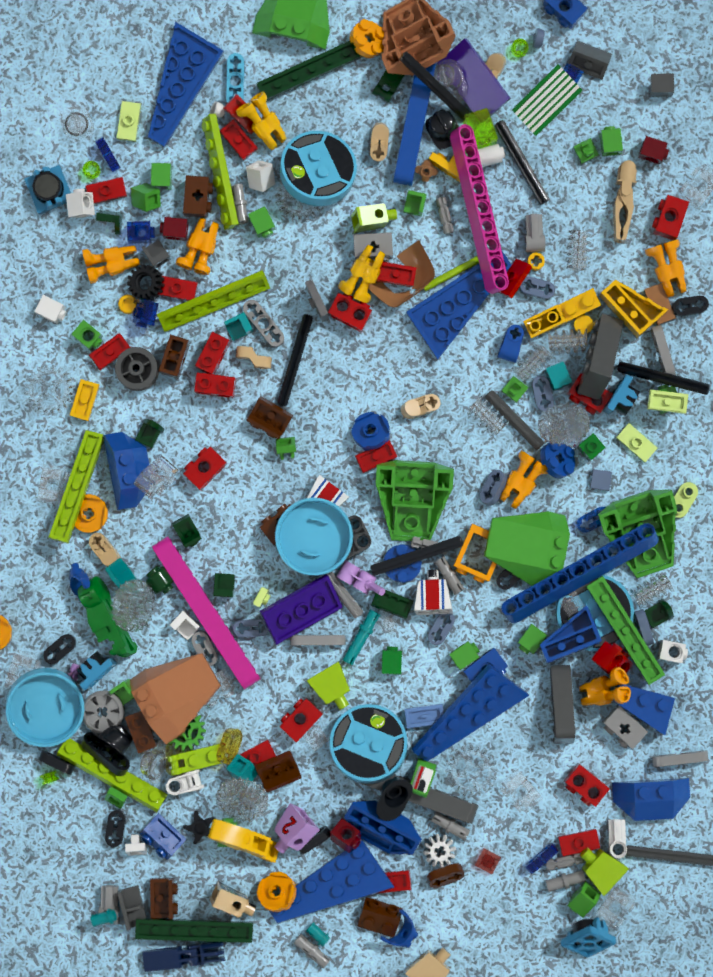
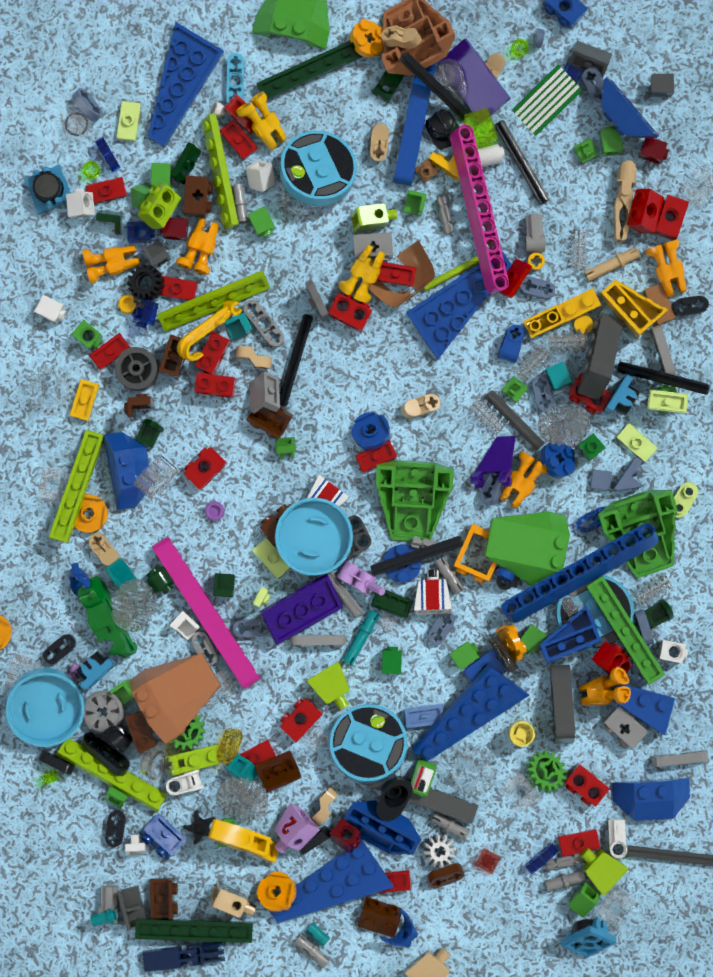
dark green bracket [172,514,202,548] -> none
none -> sand blue beam [72,88,103,122]
none -> reddish brown bracket [124,394,155,420]
none -> lime brick [137,183,181,229]
none -> dark green plate [171,142,202,185]
none -> yellow piece [177,300,242,361]
none -> medium lavender tile [205,501,225,521]
none -> light grey panel [250,371,280,413]
none -> yellowish green plate [252,538,290,579]
none -> tan piece [311,787,338,827]
none -> tan piece [381,25,422,50]
none -> dark purple flag [470,436,516,488]
none -> clear smoke pin [489,635,518,674]
none -> blue tile [495,567,515,582]
none -> light orange plate [496,625,527,664]
none -> light yellow wheel [508,720,535,747]
none -> bright green gear [525,750,567,793]
none -> sand blue beam [582,67,604,102]
none -> tan pin [584,246,641,282]
none -> blue wedge [601,77,659,138]
none -> sand blue slope [612,457,644,491]
none -> red brick [626,189,664,233]

